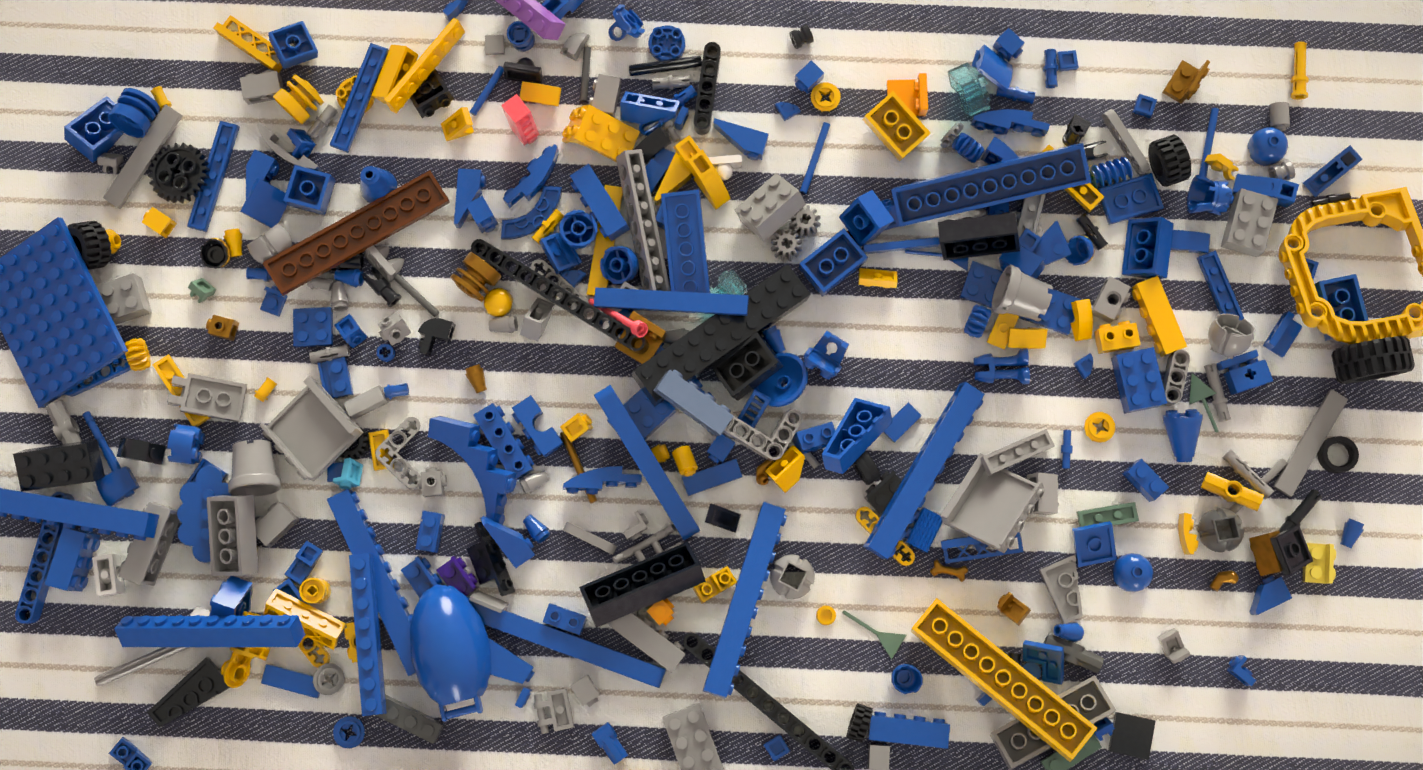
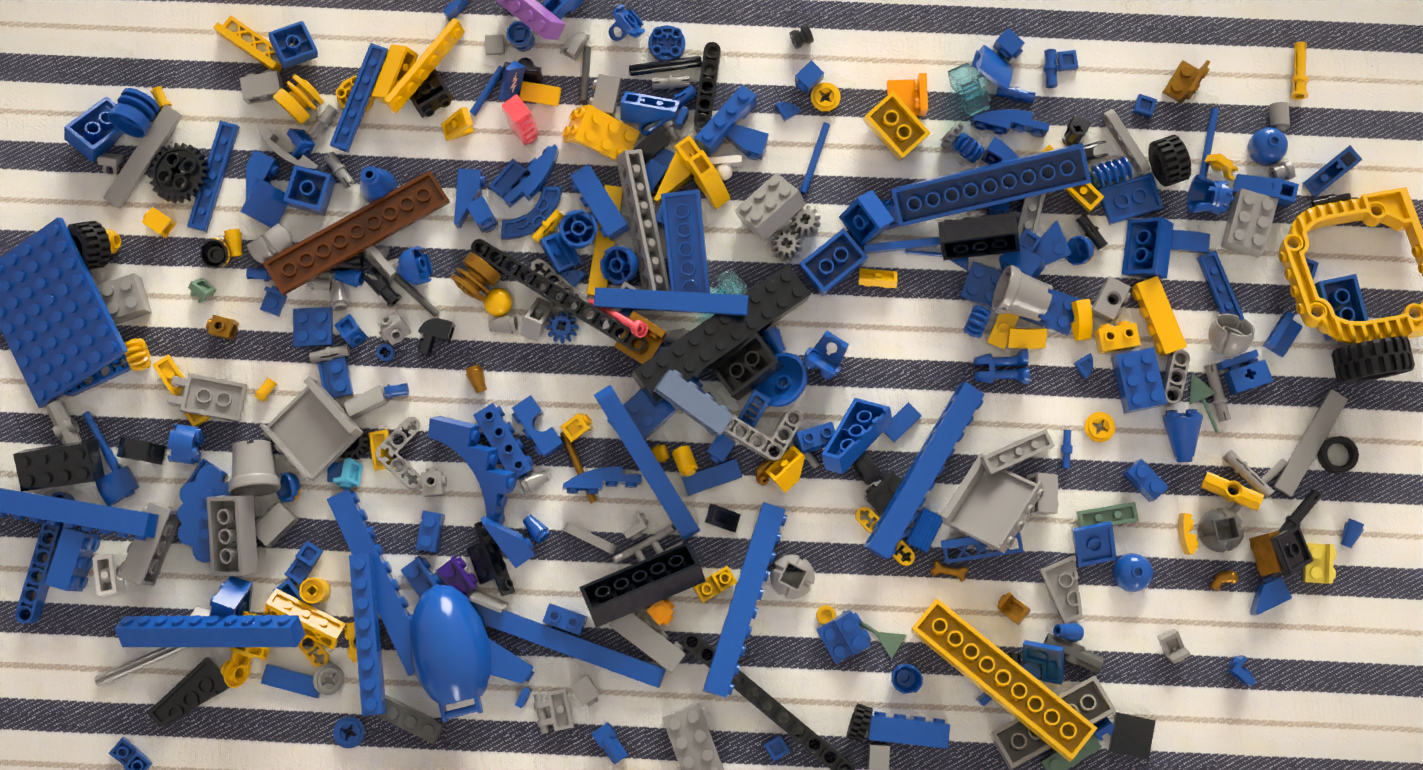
none -> blue hair [276,472,301,502]
none -> light grey pin [324,152,355,188]
none -> blue cylinder [397,246,433,285]
none -> blue tile [488,159,528,199]
none -> blue slope [498,61,526,100]
none -> blue gear [546,311,579,344]
none -> blue arch [695,85,757,157]
none -> blue plate [816,610,872,664]

